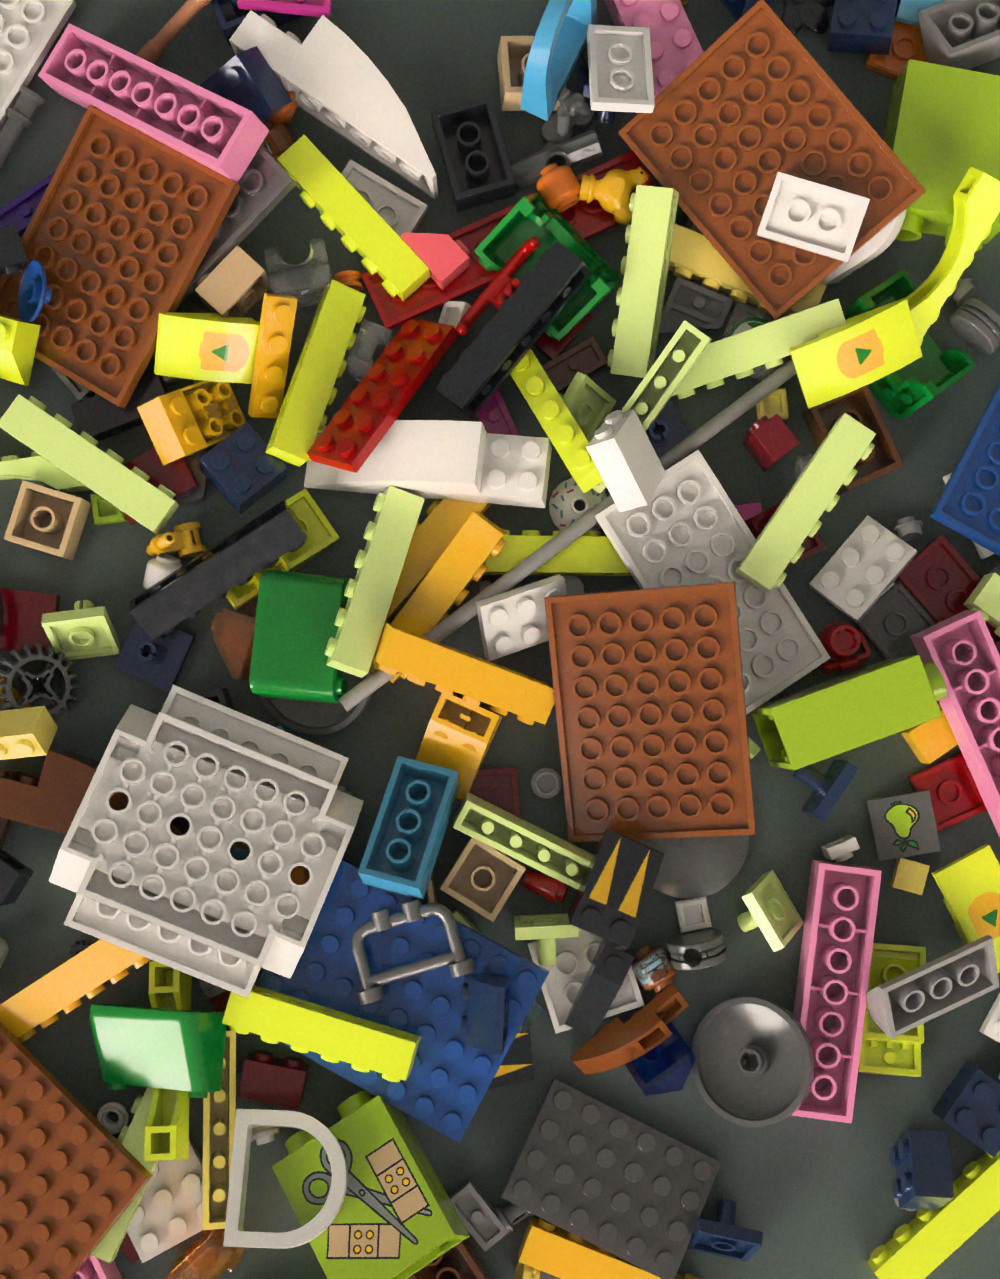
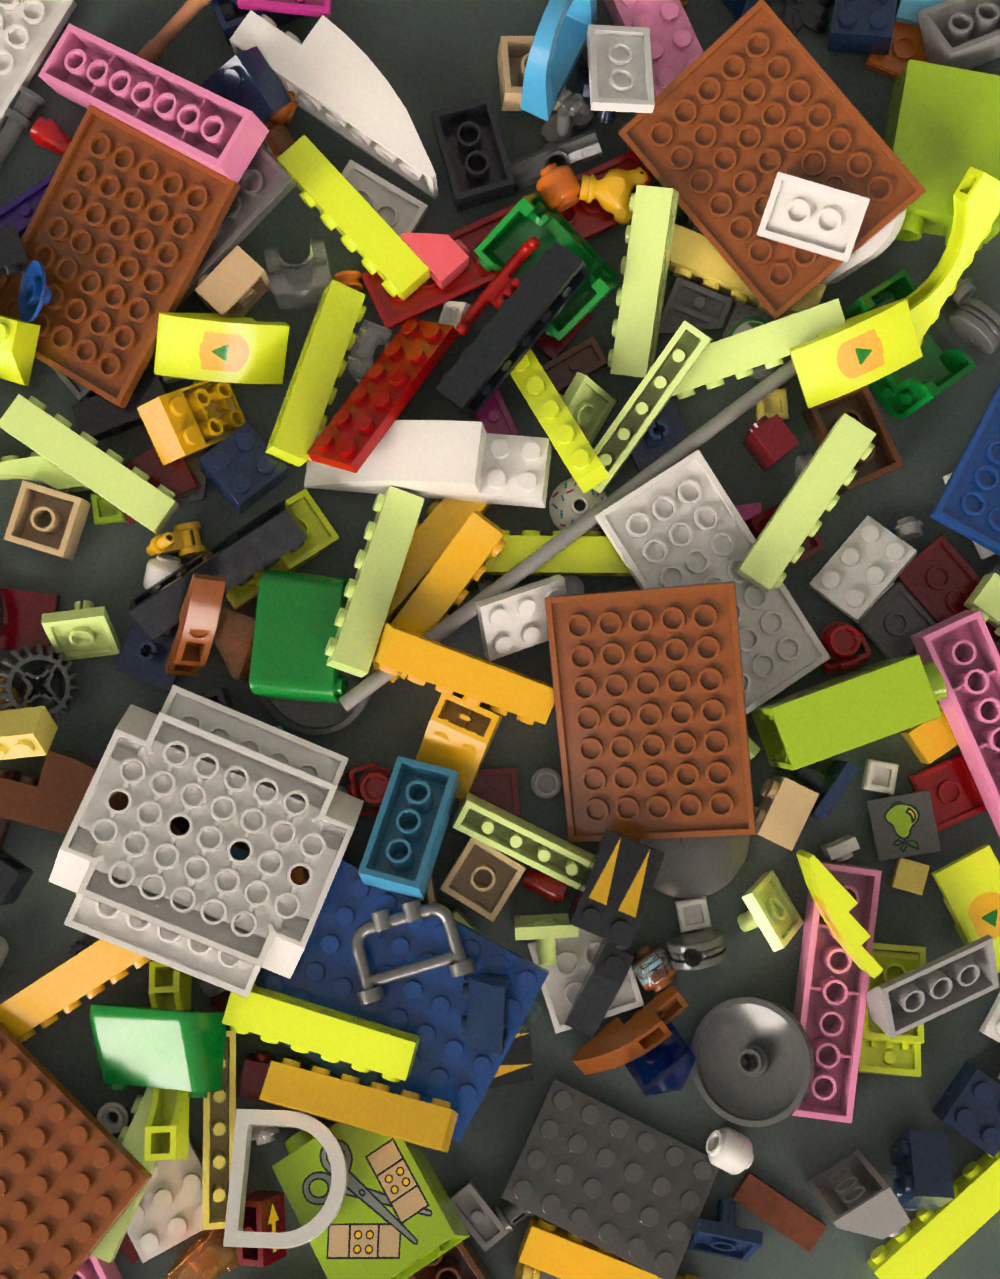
yellow plate [248,293,298,419] -> none
white brick [586,409,666,512] -> none
none -> red cone [29,116,71,156]
none -> dark orange slope [165,573,226,677]
none -> dark red brick [238,1190,287,1267]
none -> yellow brick [259,1058,458,1153]
none -> red piece [345,762,392,817]
none -> white head [706,1127,754,1175]
none -> copper tile [731,1170,827,1253]
none -> tan brick [754,775,819,851]
none -> neon yellow slope [796,849,884,979]
none -> light grey slope [806,1150,911,1240]
none -> white tile [861,759,899,795]

